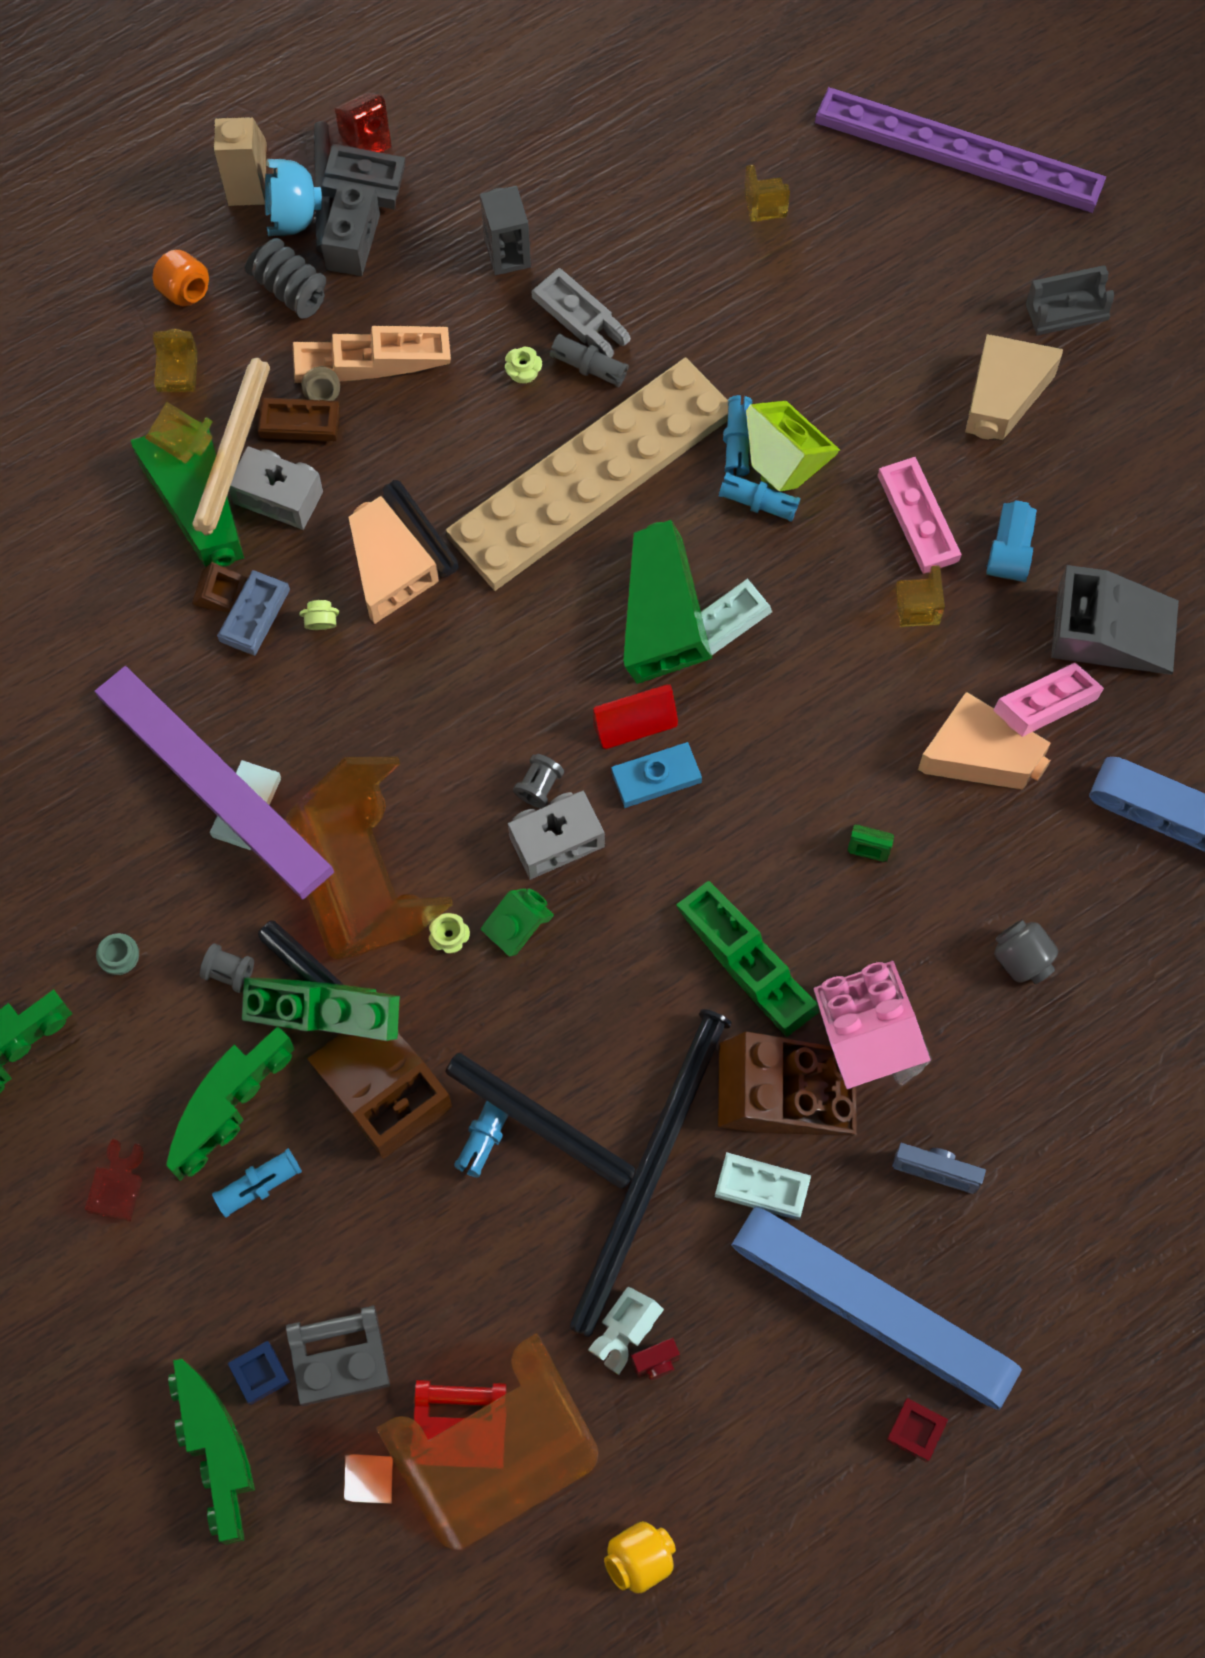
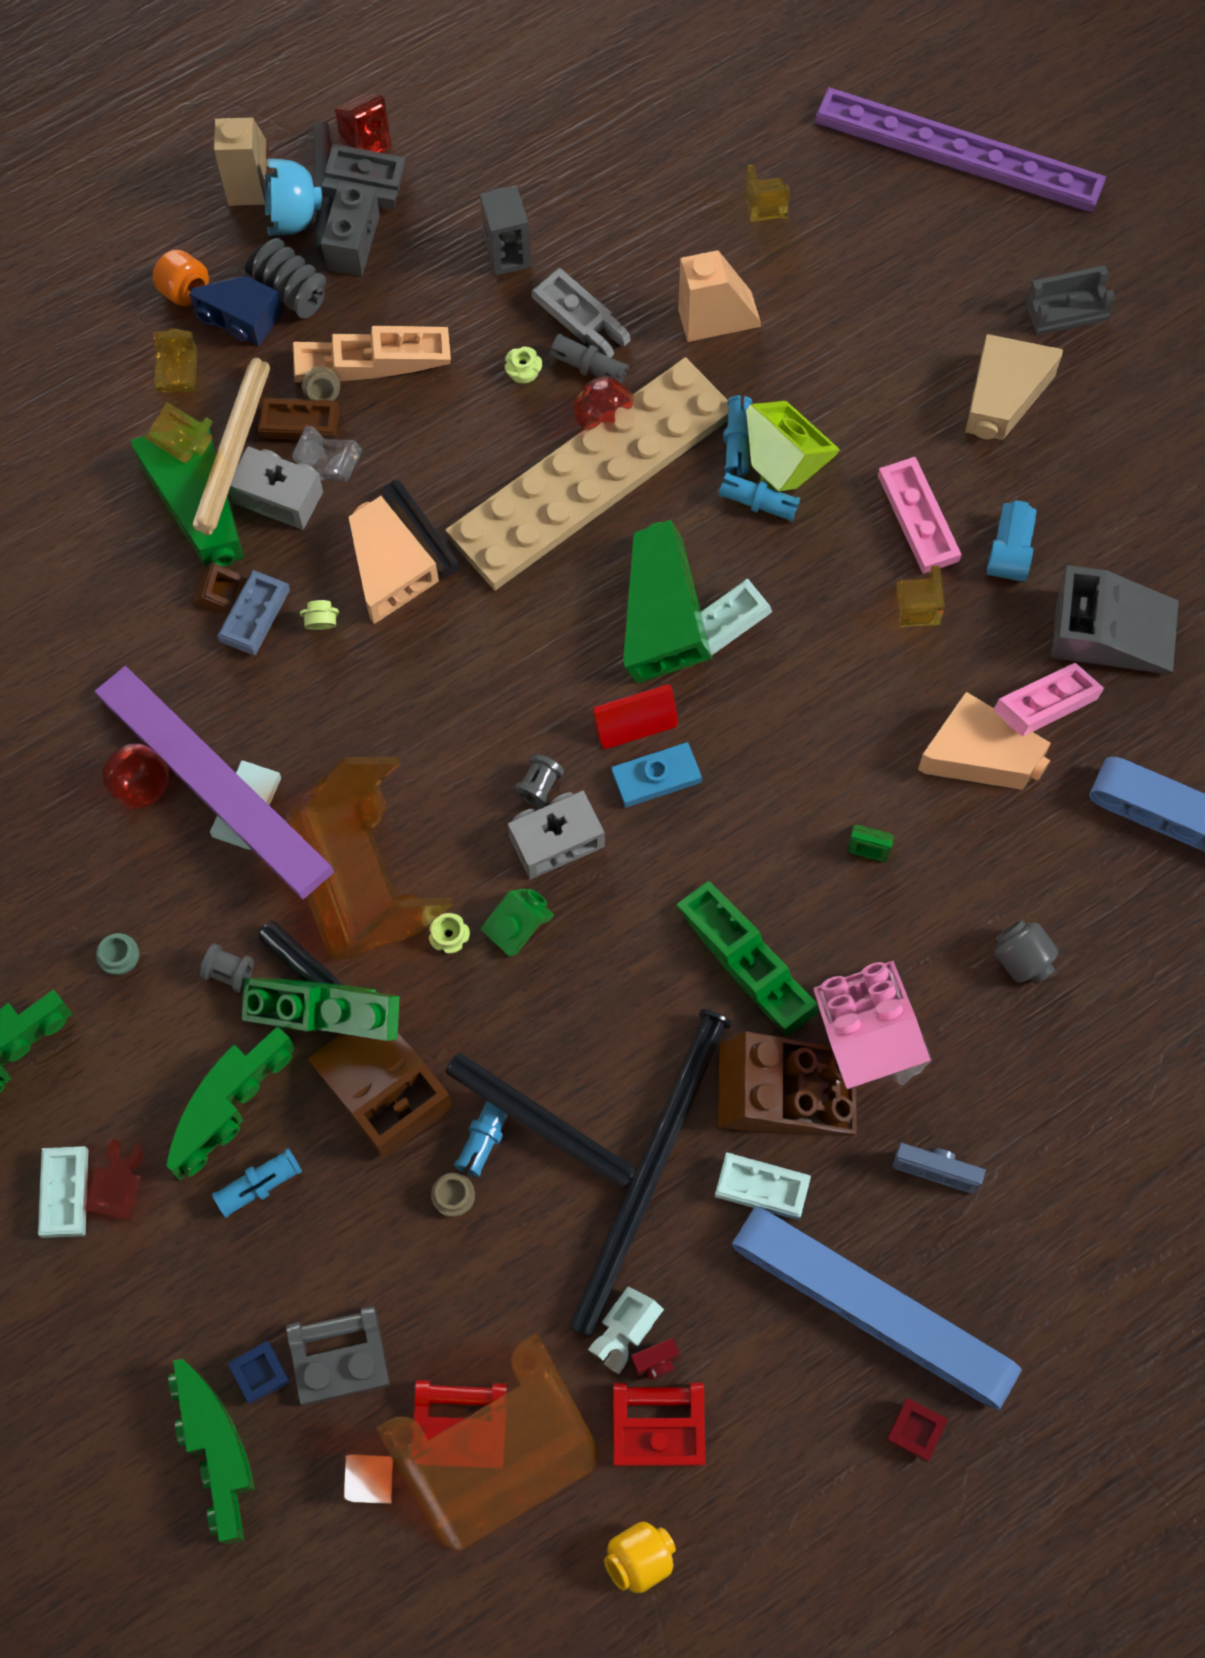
none -> light aqua plate [38,1147,89,1238]
none -> clear red hair [102,743,170,809]
none -> dark blue slope [189,276,283,346]
none -> clear bracket [292,426,363,482]
none -> dark tan plate [431,1173,475,1217]
none -> clear red hair [573,376,634,431]
none -> red plate [613,1382,705,1467]
none -> light nougat slope [678,250,761,342]

